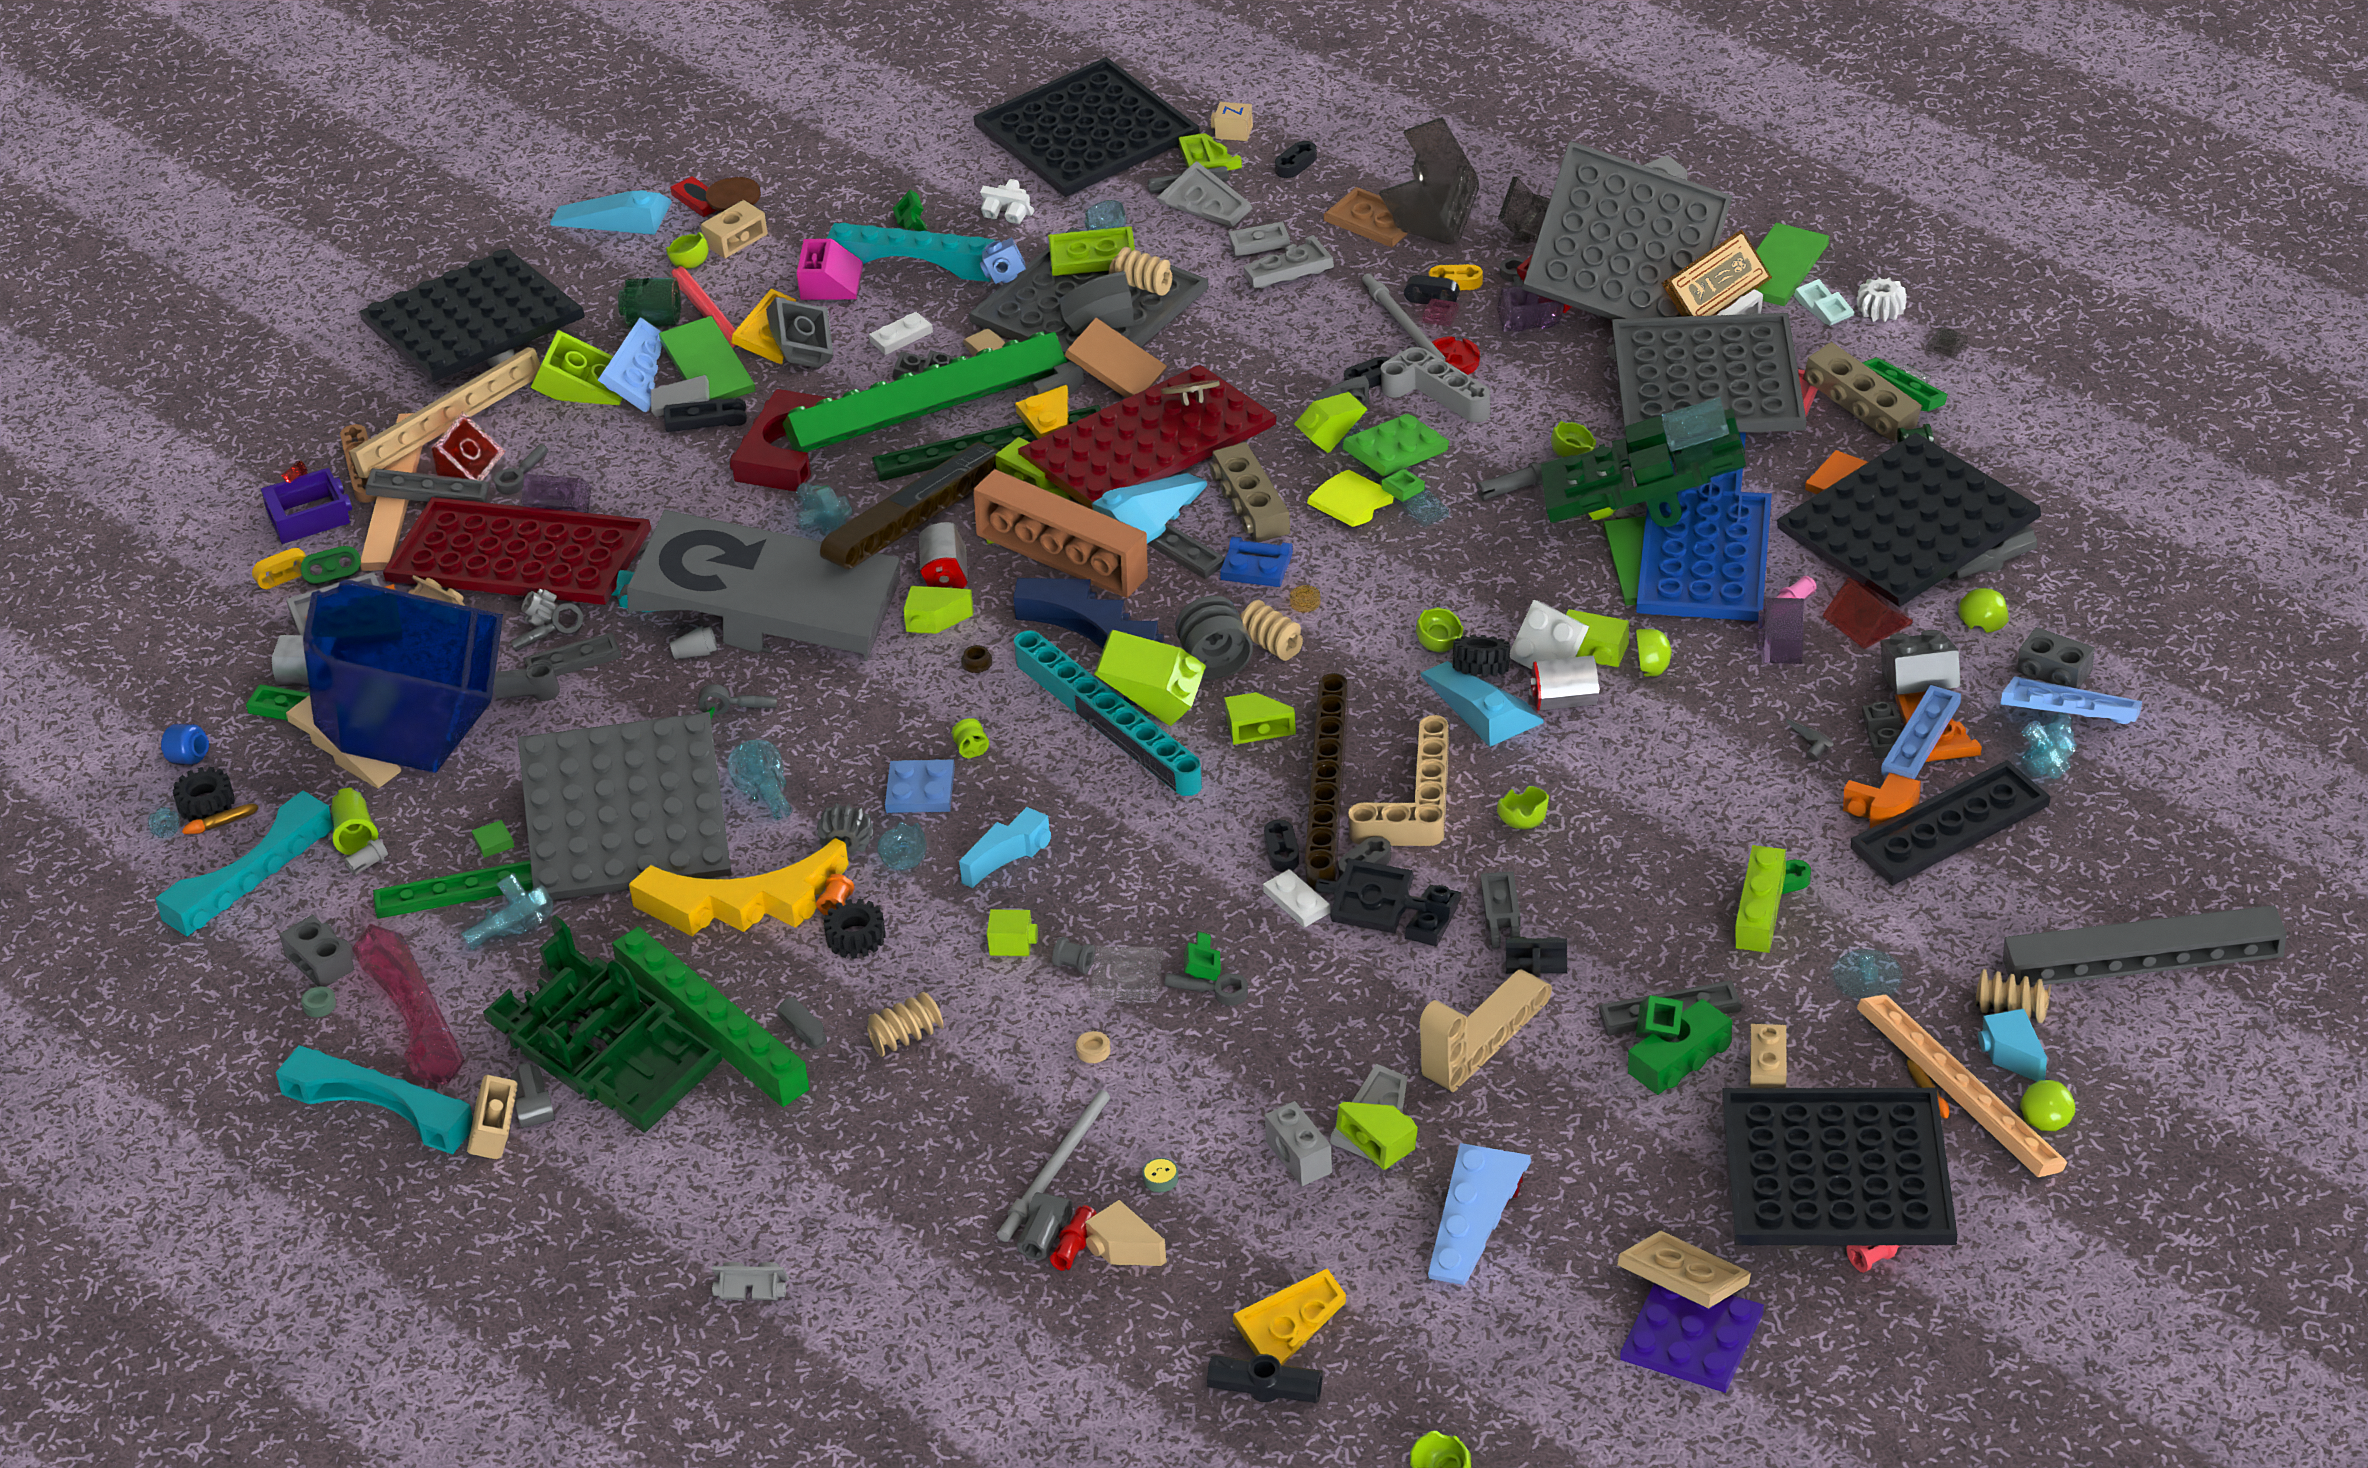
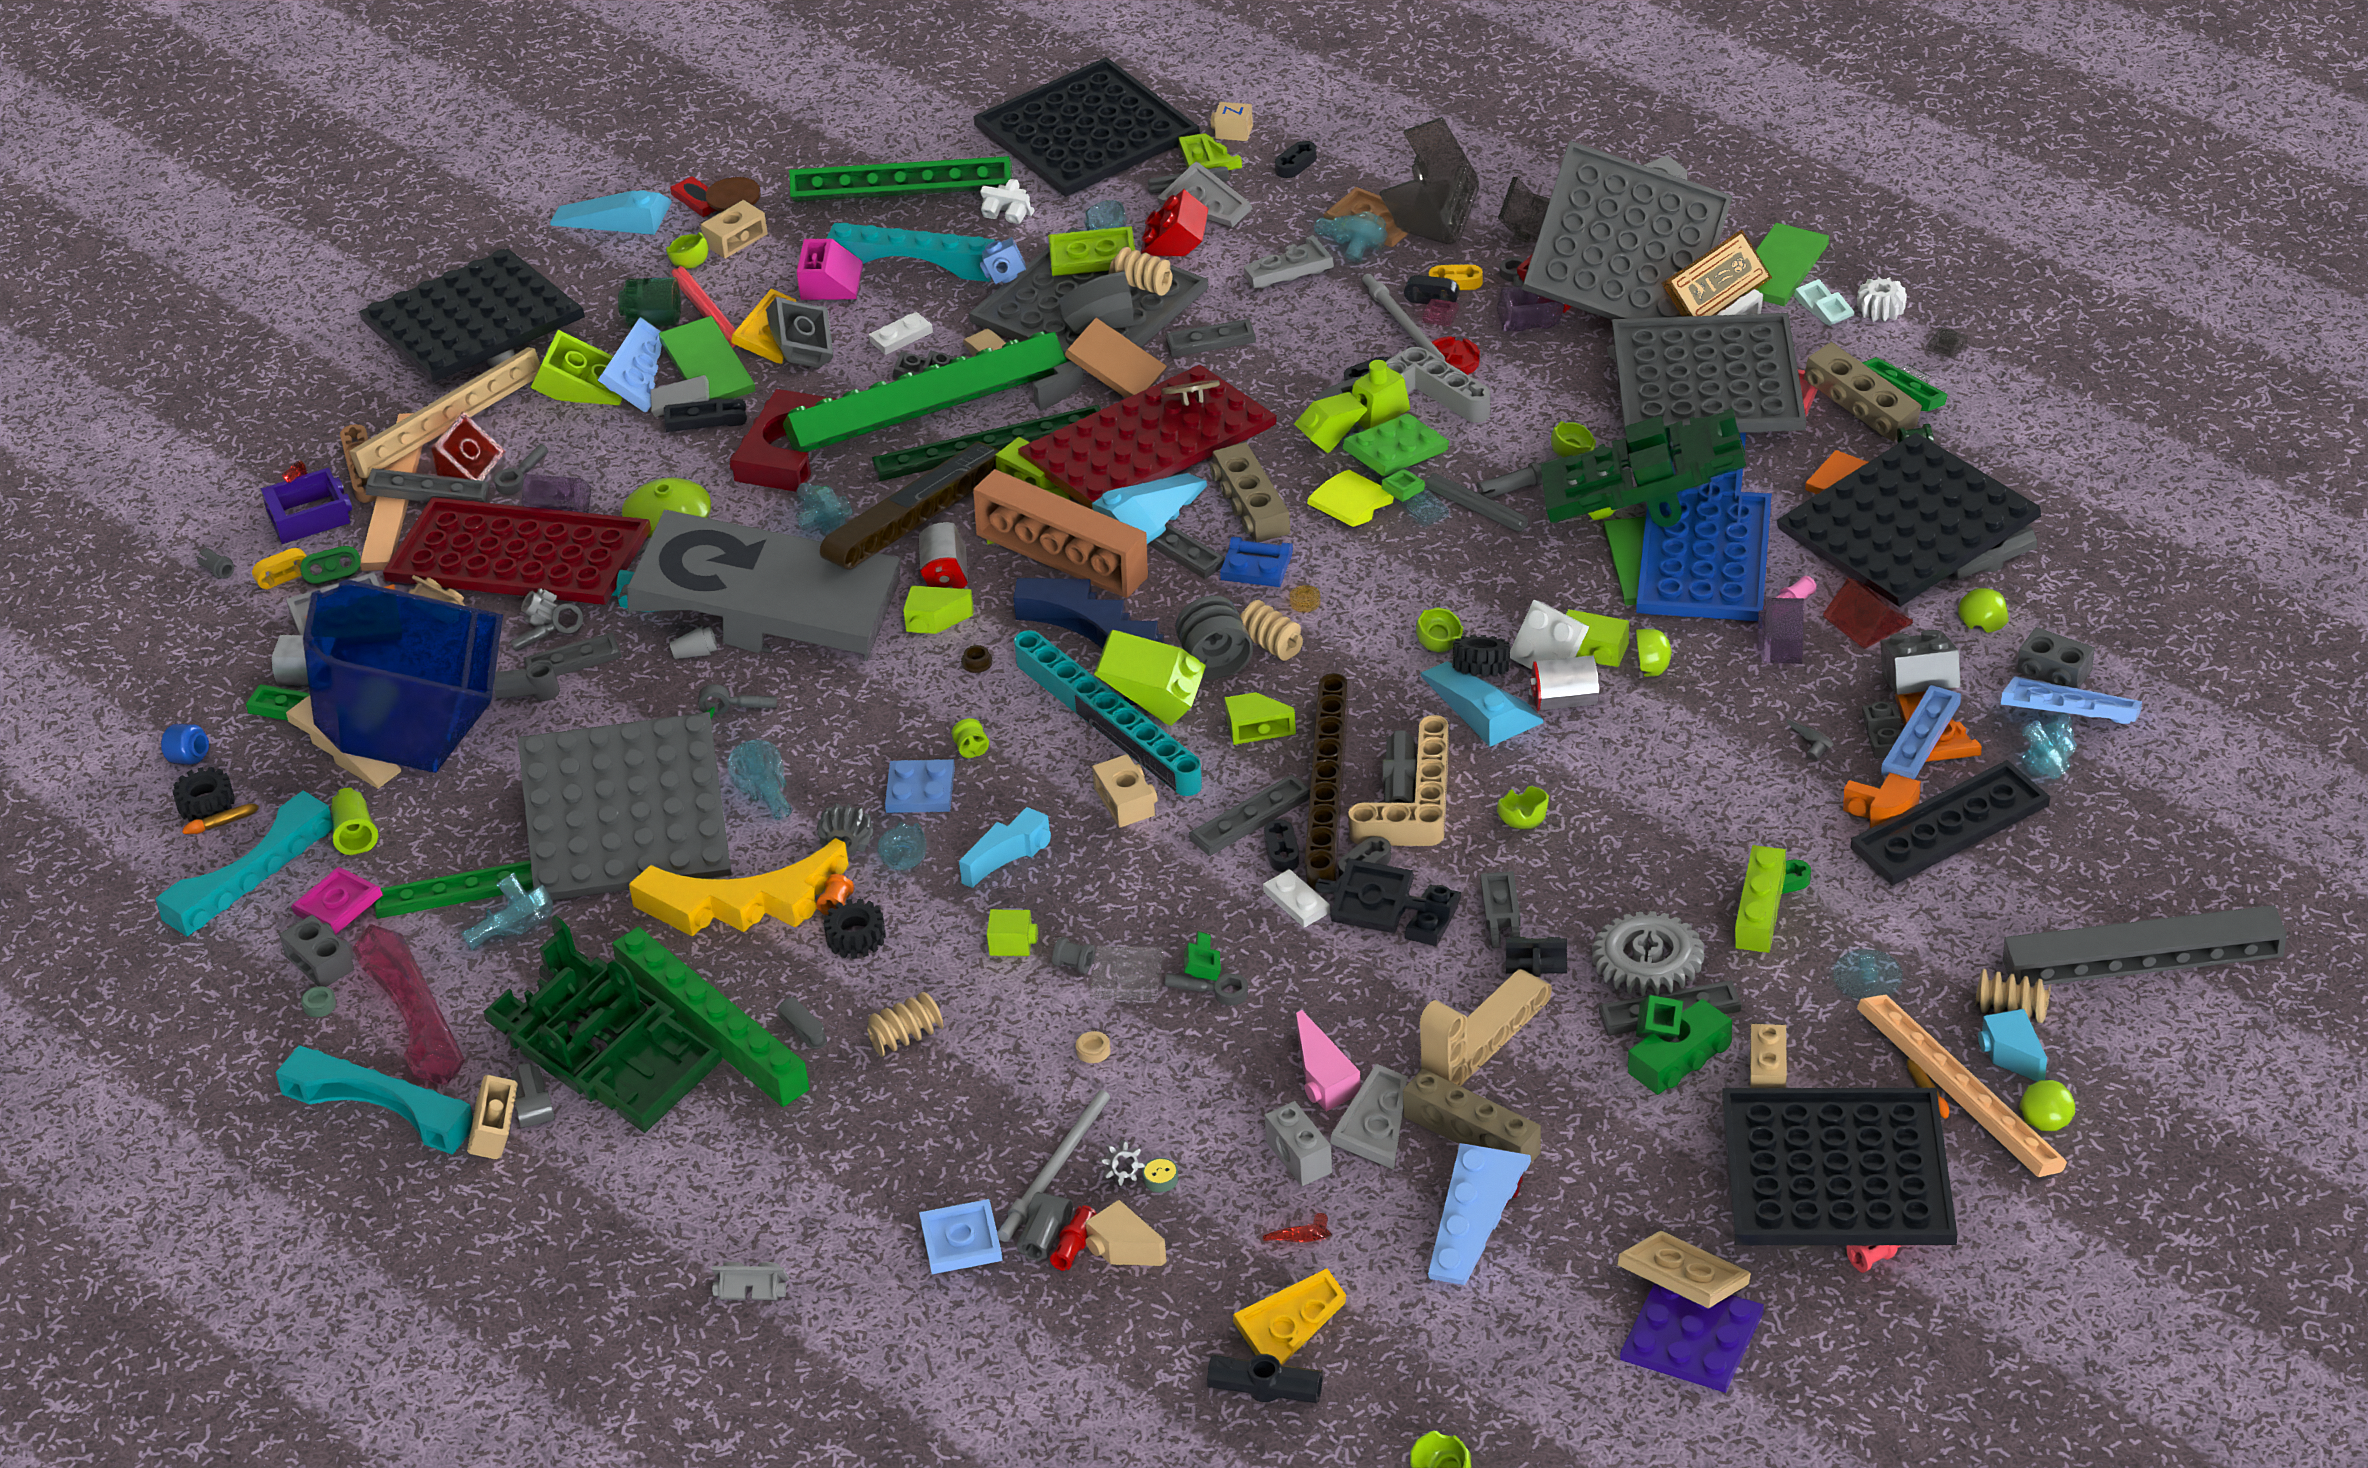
clear light blue plate [148,807,180,838] -> none
light grey pin [344,839,388,876] -> none
bright green tile [472,820,514,858] -> none
green plate [892,190,927,231] -> none
yellow wing [1015,385,1069,439] -> none
light grey plate [1228,222,1290,257] -> none
lime slope [1336,1102,1418,1170] -> none
clear light blue tile [1661,397,1729,451] -> none
none -> dark grey pin [197,548,234,579]
none -> dark pink plate [291,867,383,935]
none -> lime dish [622,477,711,538]
none -> green brick [789,156,1012,202]
none -> light blue plate [919,1199,1003,1274]
none -> tan brick [1092,754,1158,828]
none -> light grey gear [1098,1140,1145,1186]
none -> red slope [1141,189,1209,256]
none -> dark grey tile [1165,319,1256,357]
none -> dark grey tile [1189,774,1310,857]
none -> clear red bar [1263,1213,1332,1243]
none -> bright pink slope [1296,1010,1361,1112]
none -> clear light blue pin [1315,211,1388,262]
none -> lime torso [1352,360,1410,431]
none -> dark grey piece [1383,730,1416,803]
none -> dark tan brick [1403,1068,1541,1167]
none -> dark grey axle [1426,473,1528,532]
none -> light grey gear [1592,911,1704,996]

